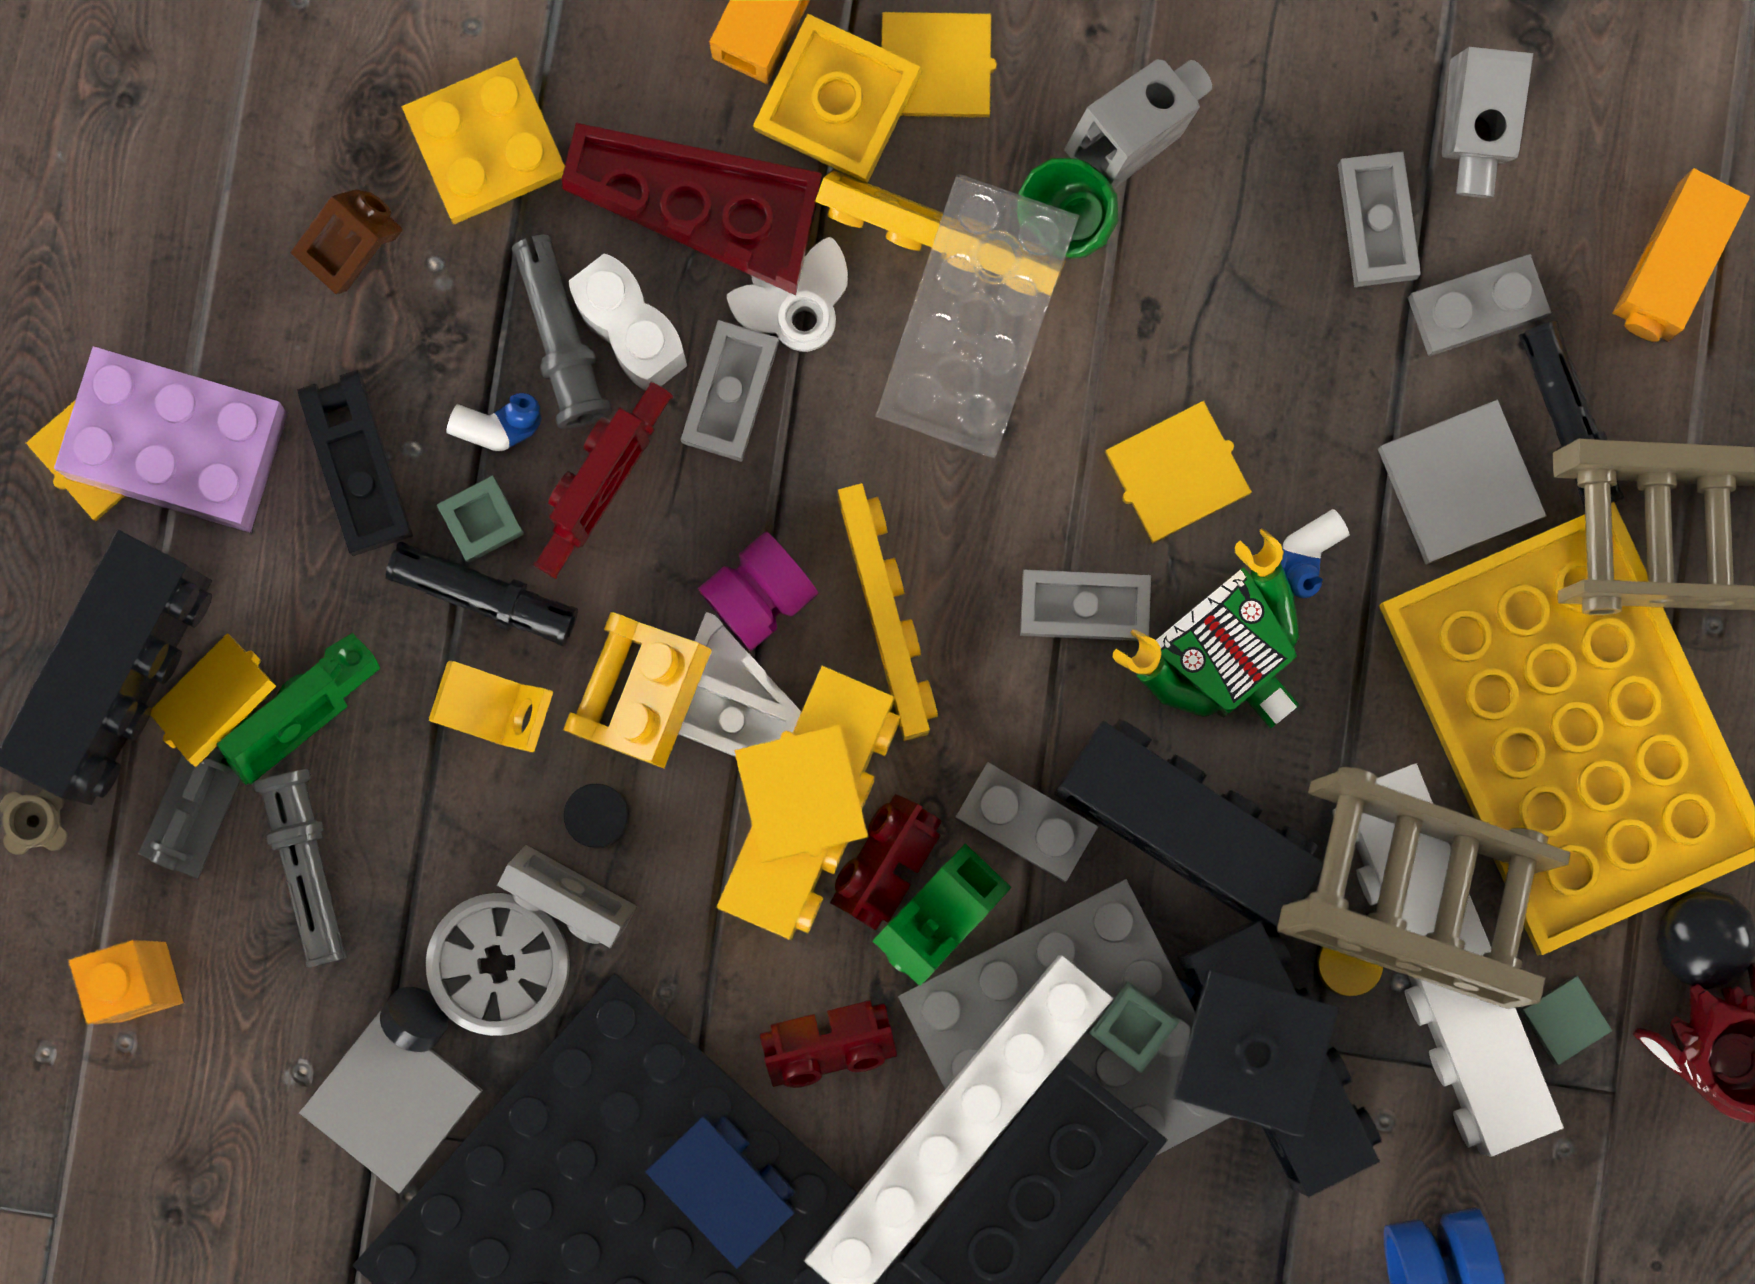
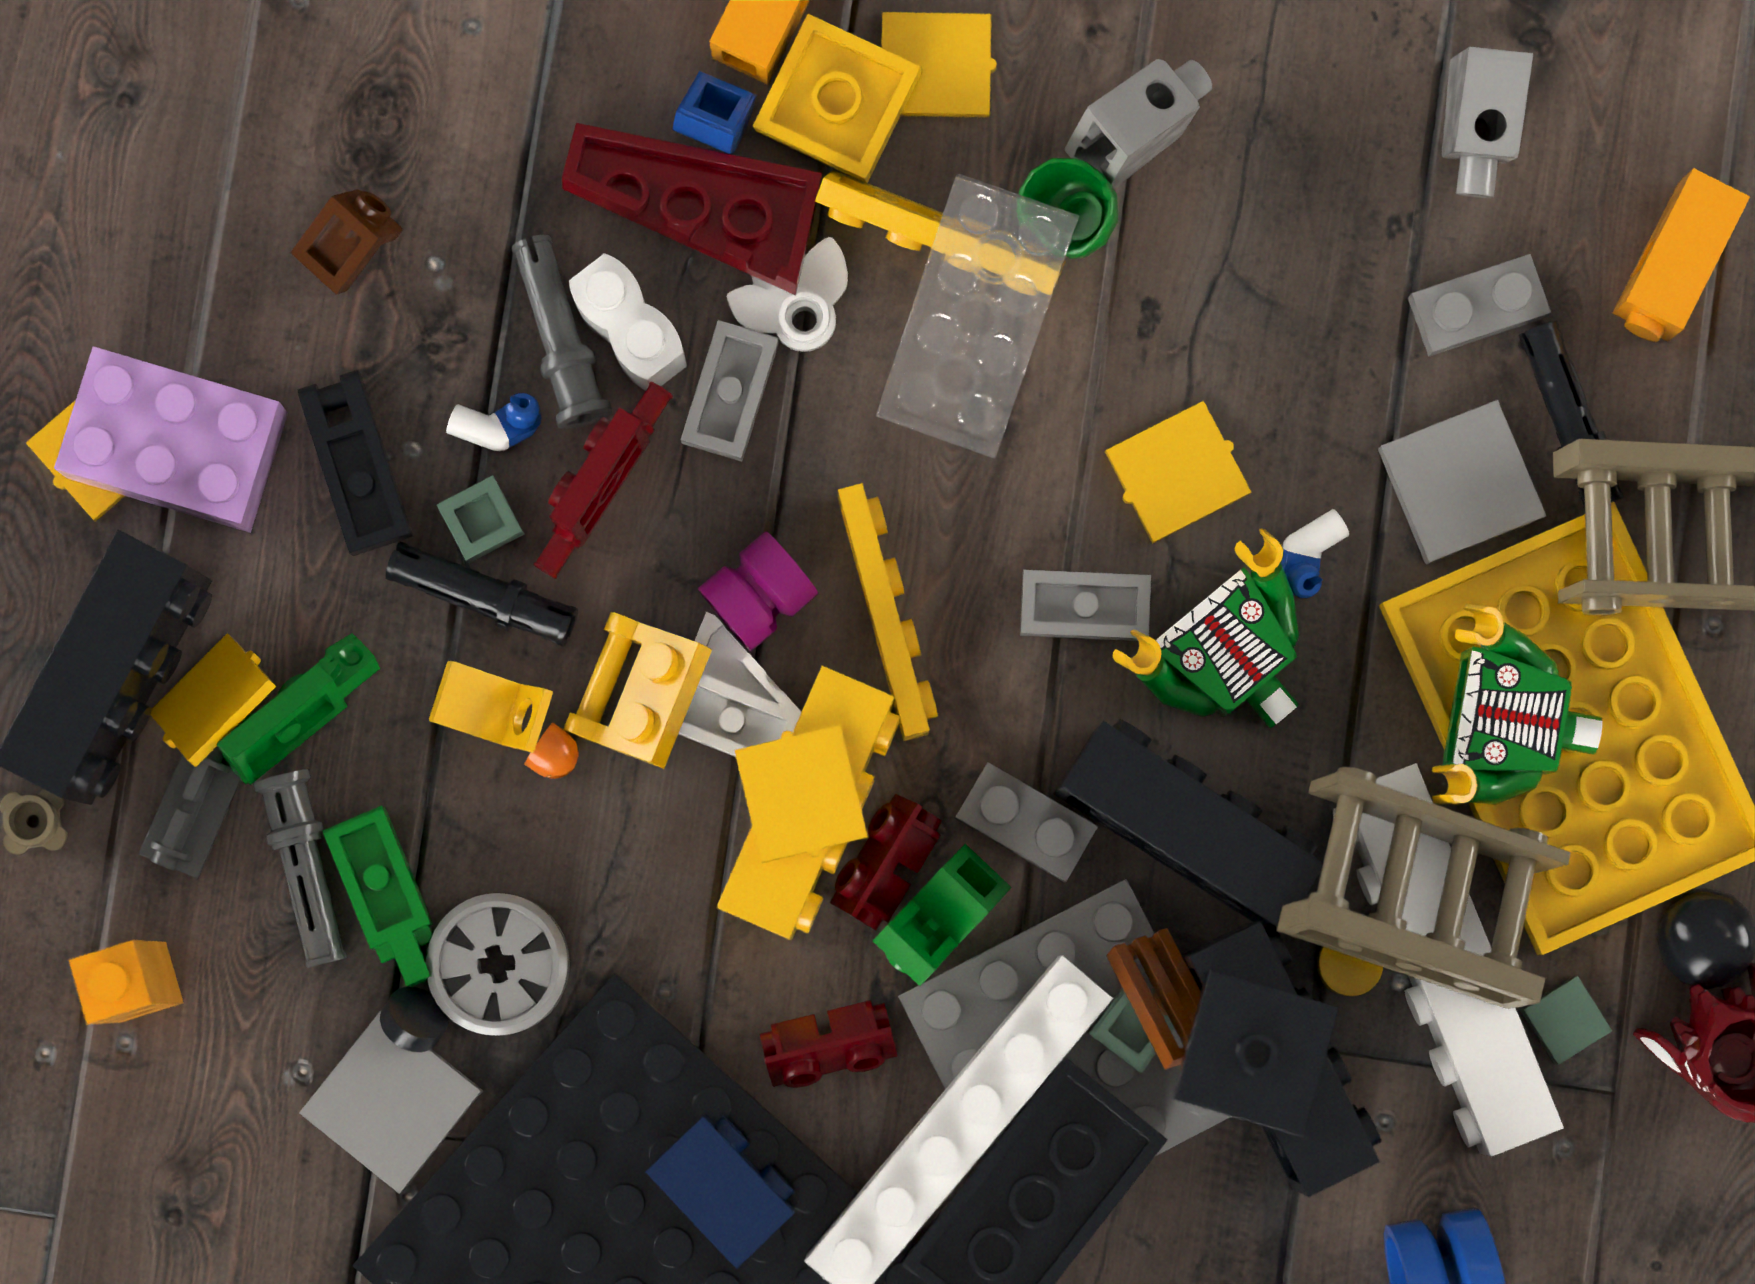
yellow plate [401,57,565,224] -> none
light grey plate [497,845,637,948] -> none
black tile [564,783,629,848] -> none
light grey plate [1338,151,1421,287] -> none
none -> green hinge [323,805,434,987]
none -> orange hinge [524,722,579,779]
none -> blue brick [673,71,757,155]
none -> dark orange tile [1106,928,1201,1070]
none -> torso [1432,604,1602,805]

